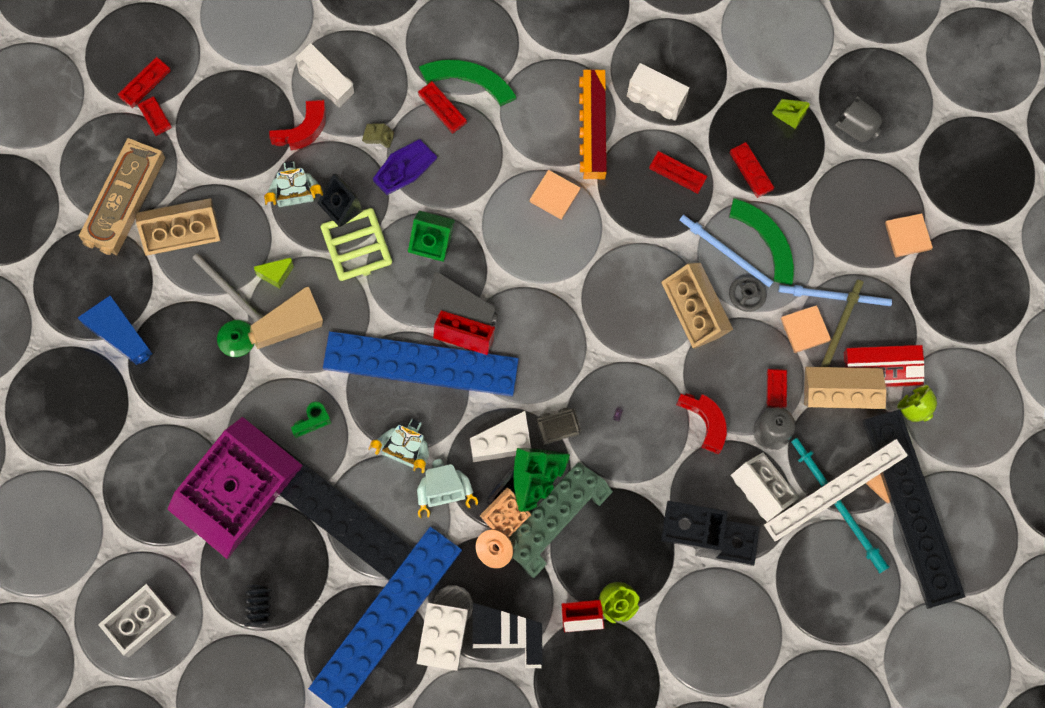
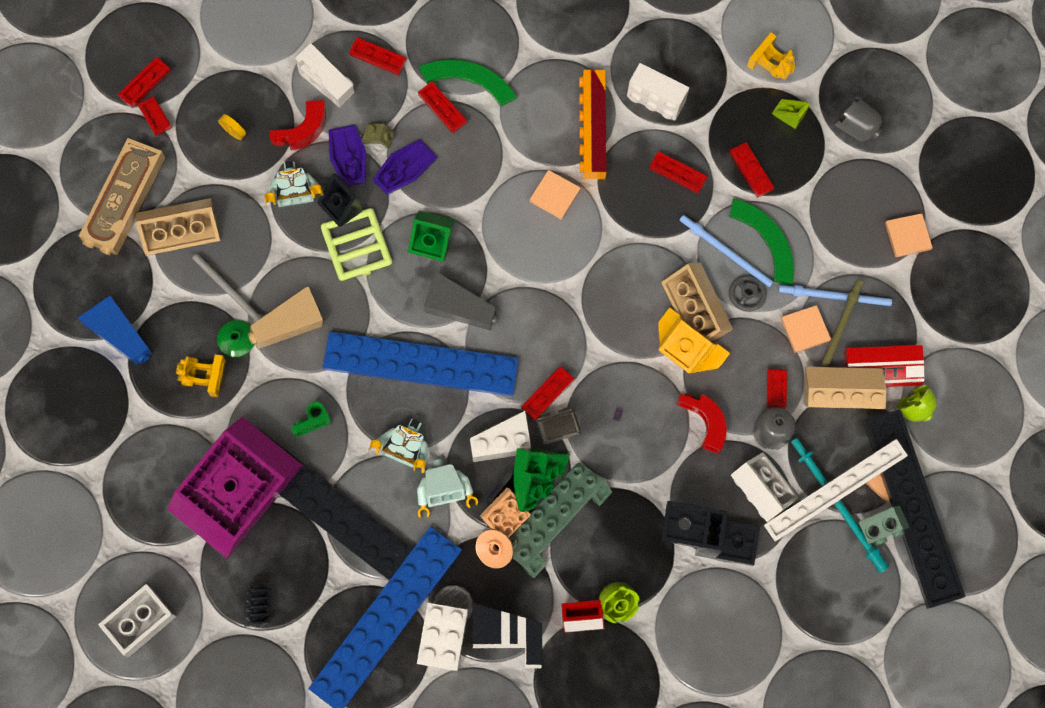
lime slope [254,258,294,289] -> none
red brick [433,310,495,355] -> none
none -> yellow tile [176,354,226,397]
none -> yellow piece [218,114,246,140]
none -> dark purple piece [328,125,366,187]
none -> red plate [349,37,407,76]
none -> red plate [521,366,575,421]
none -> yellow piece [658,307,730,374]
none -> yellow tile [747,32,796,80]
none -> sand green brick [859,506,910,546]

